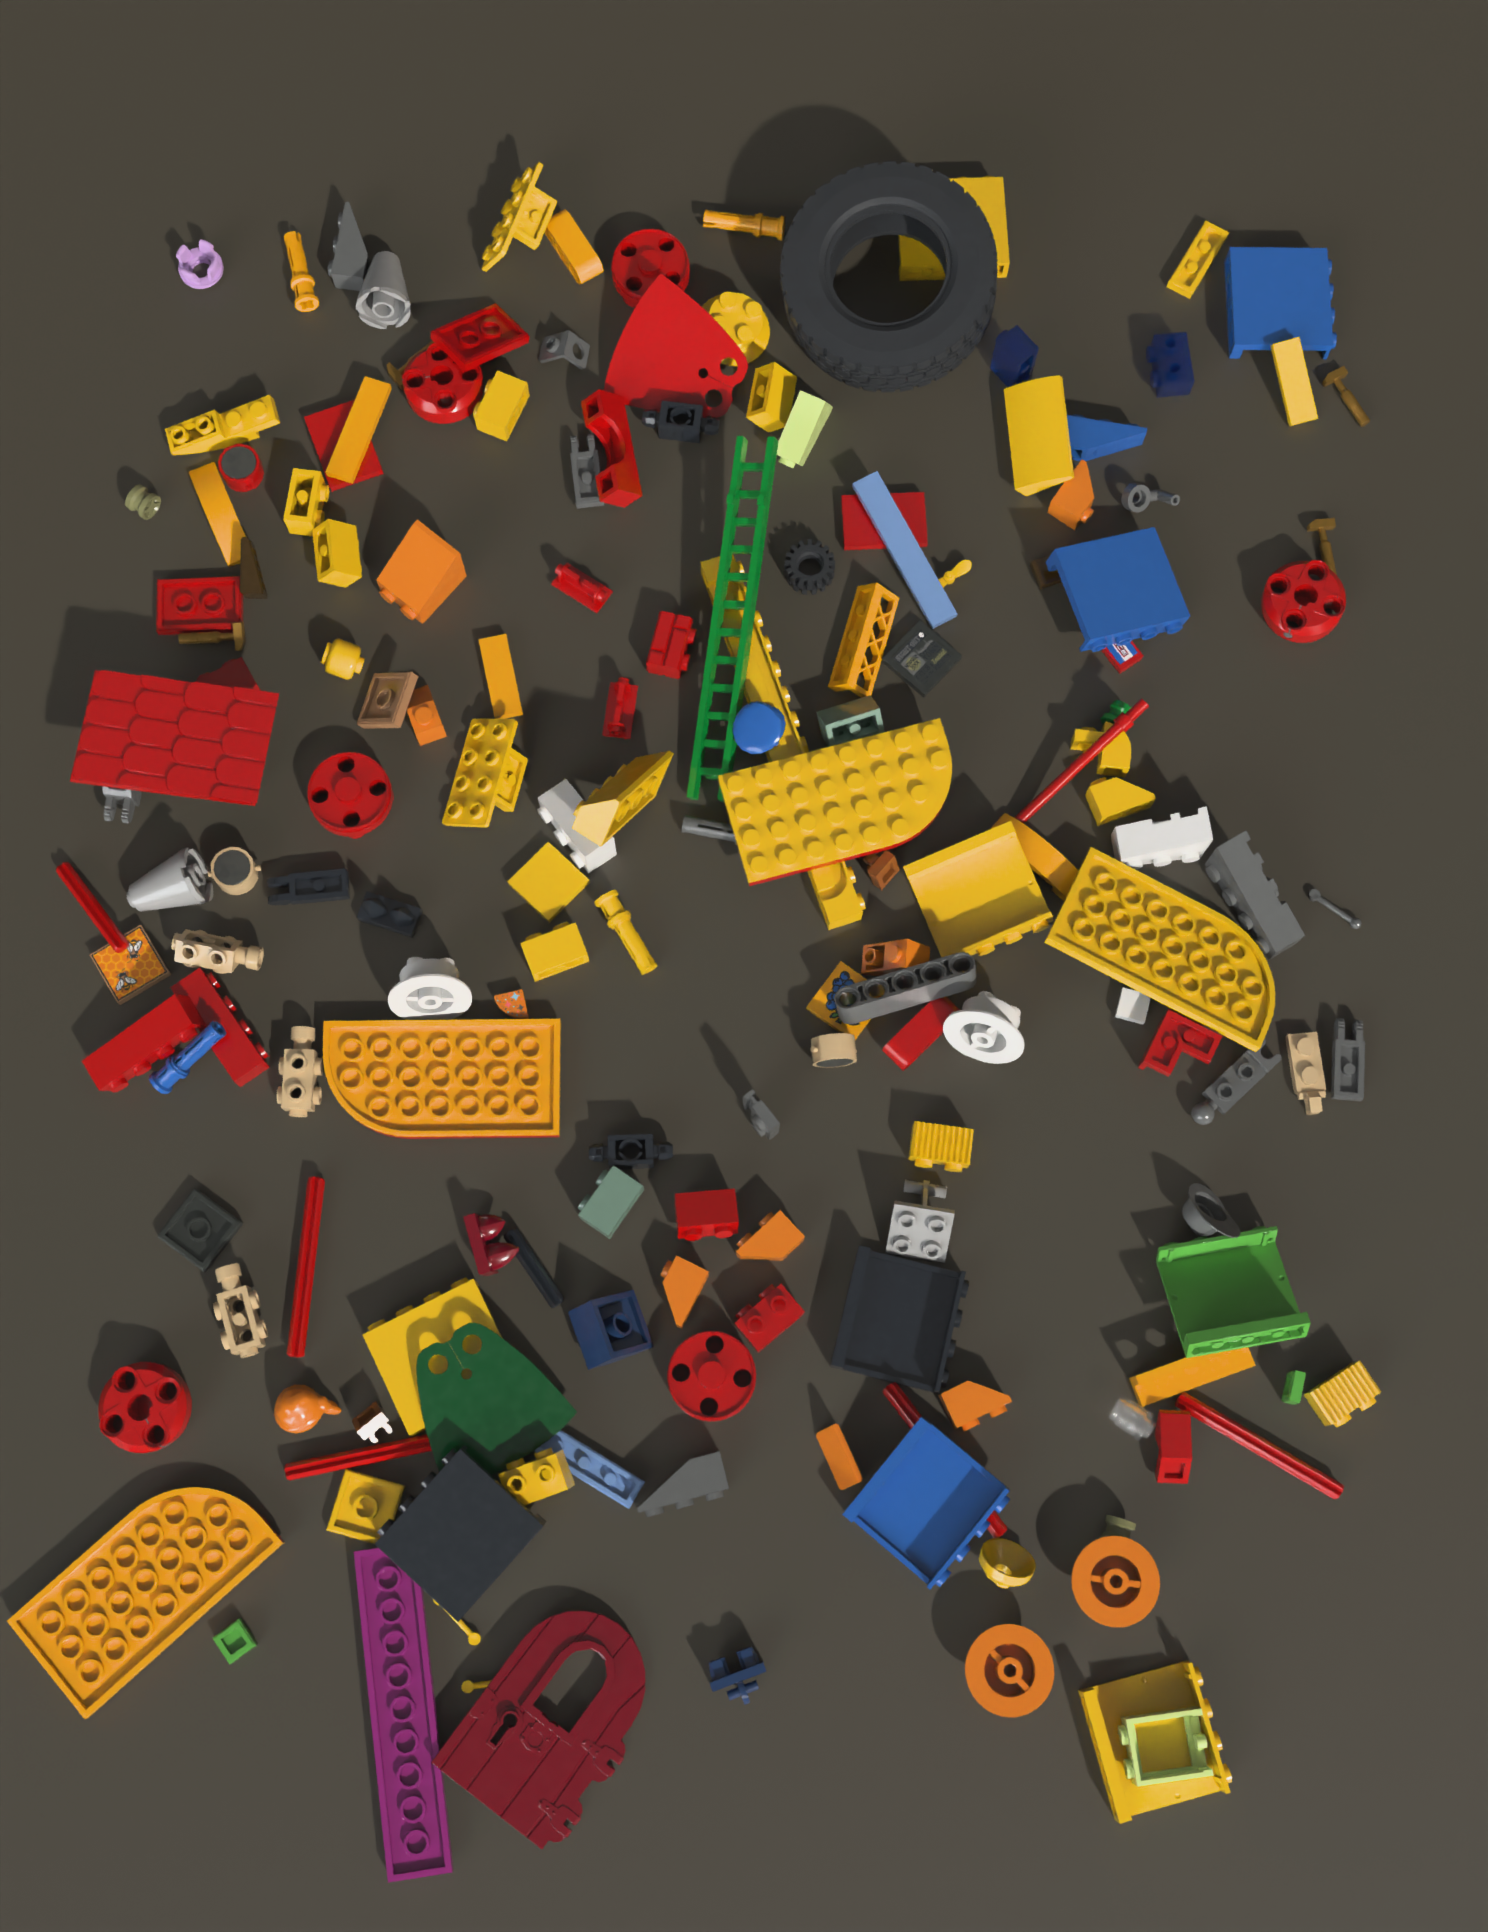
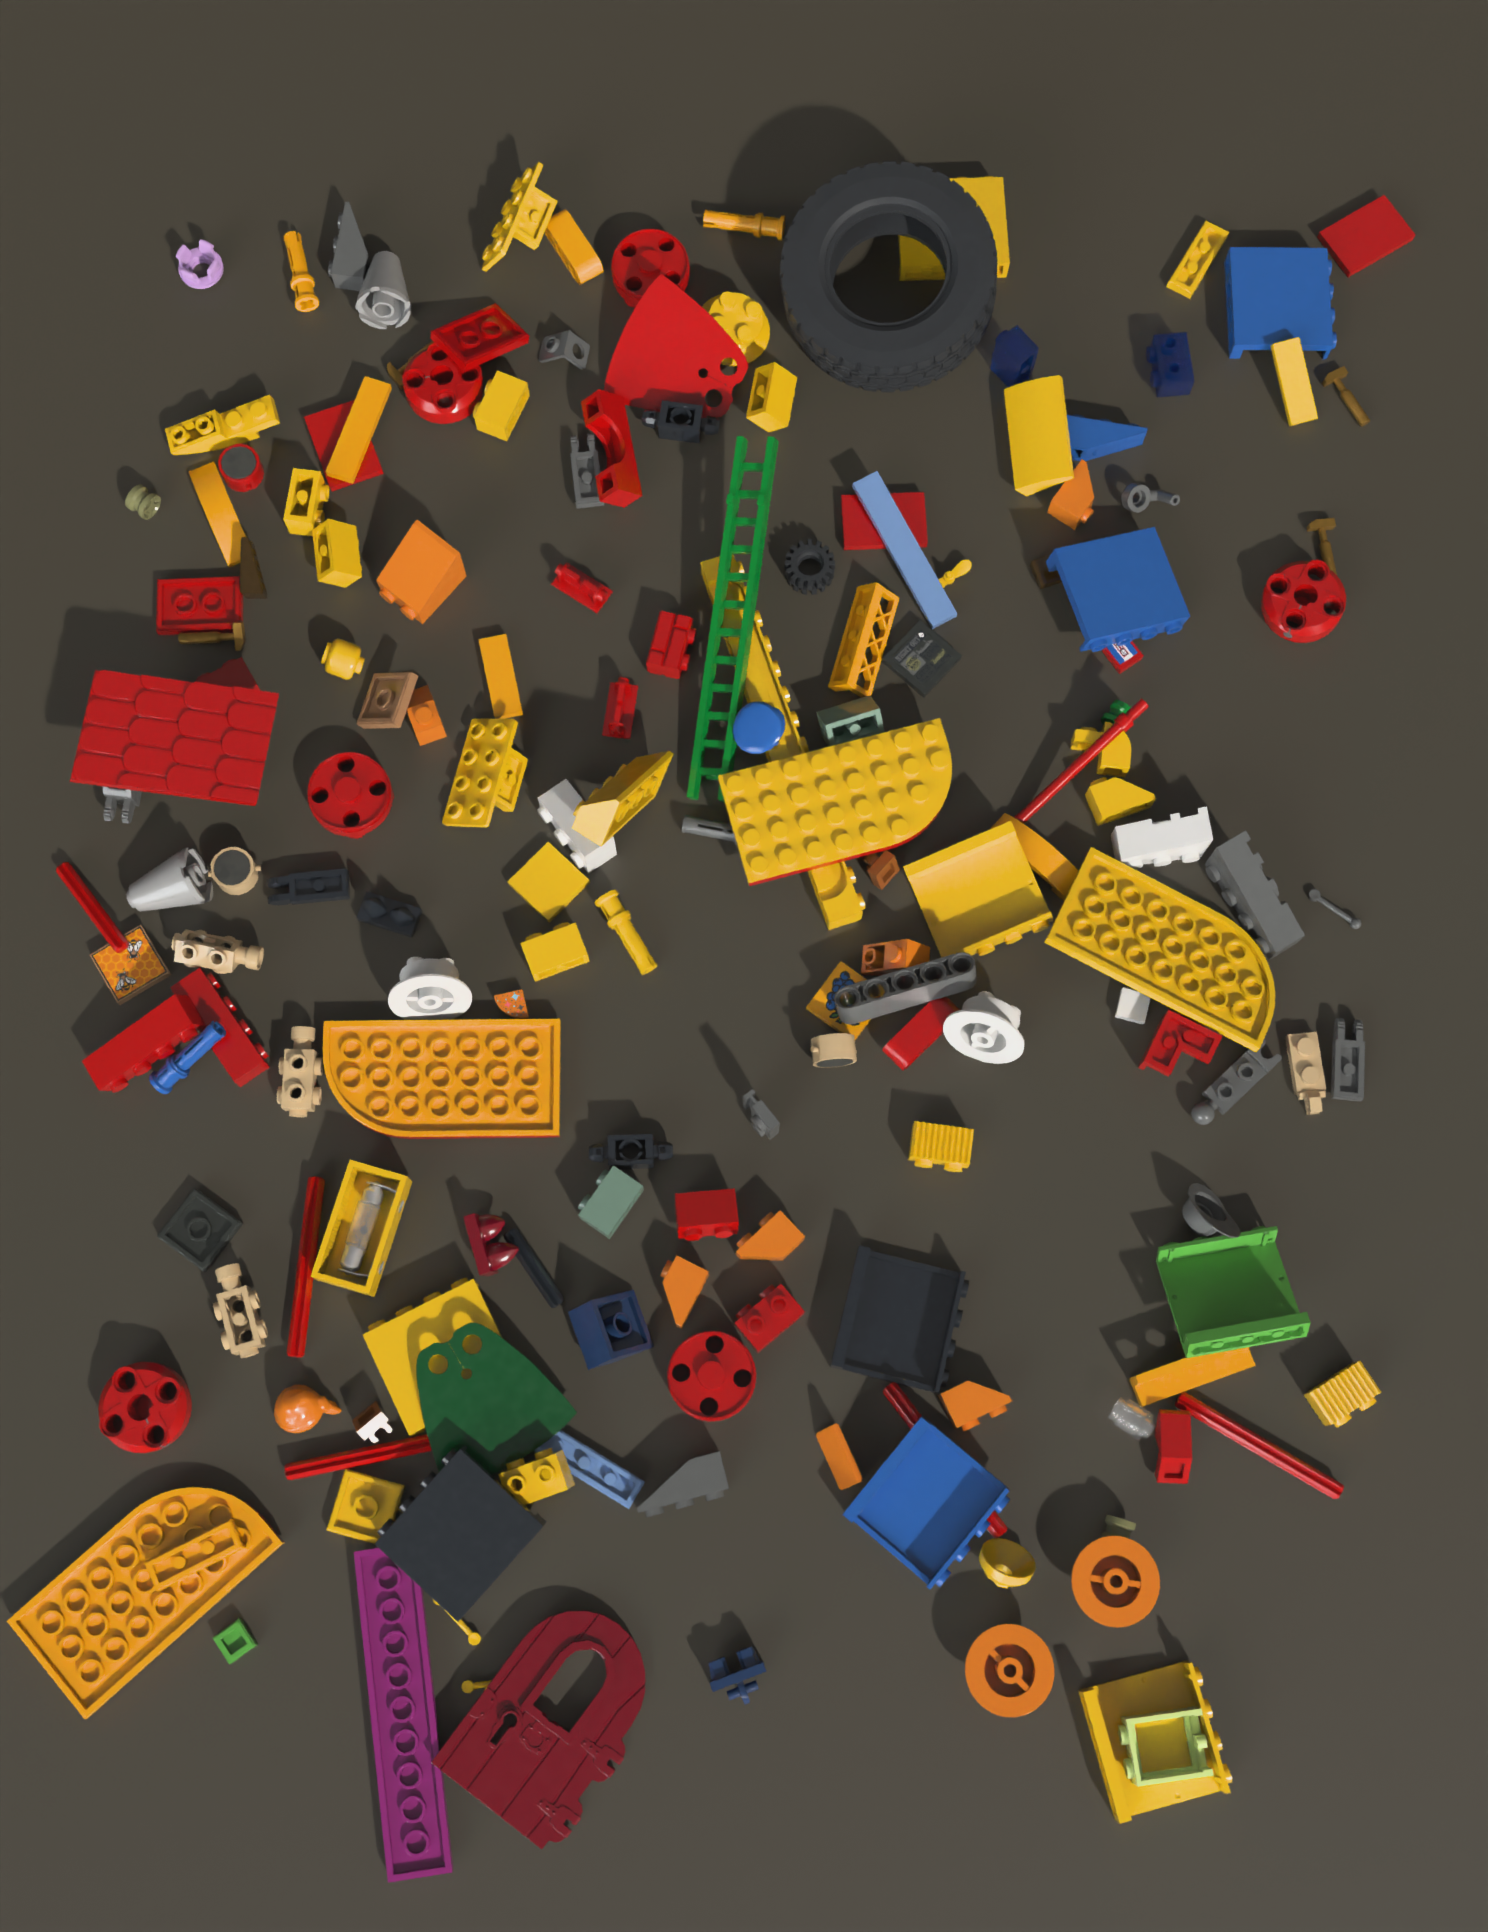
yellowish green slope [777,390,833,468] -> none
light grey plate [885,1179,955,1263] -> none
bright green tile [1281,1370,1306,1405] -> none
none -> light orange tile [144,1519,245,1592]
none -> yellow piece [311,1160,412,1297]
none -> red tile [1317,195,1416,277]

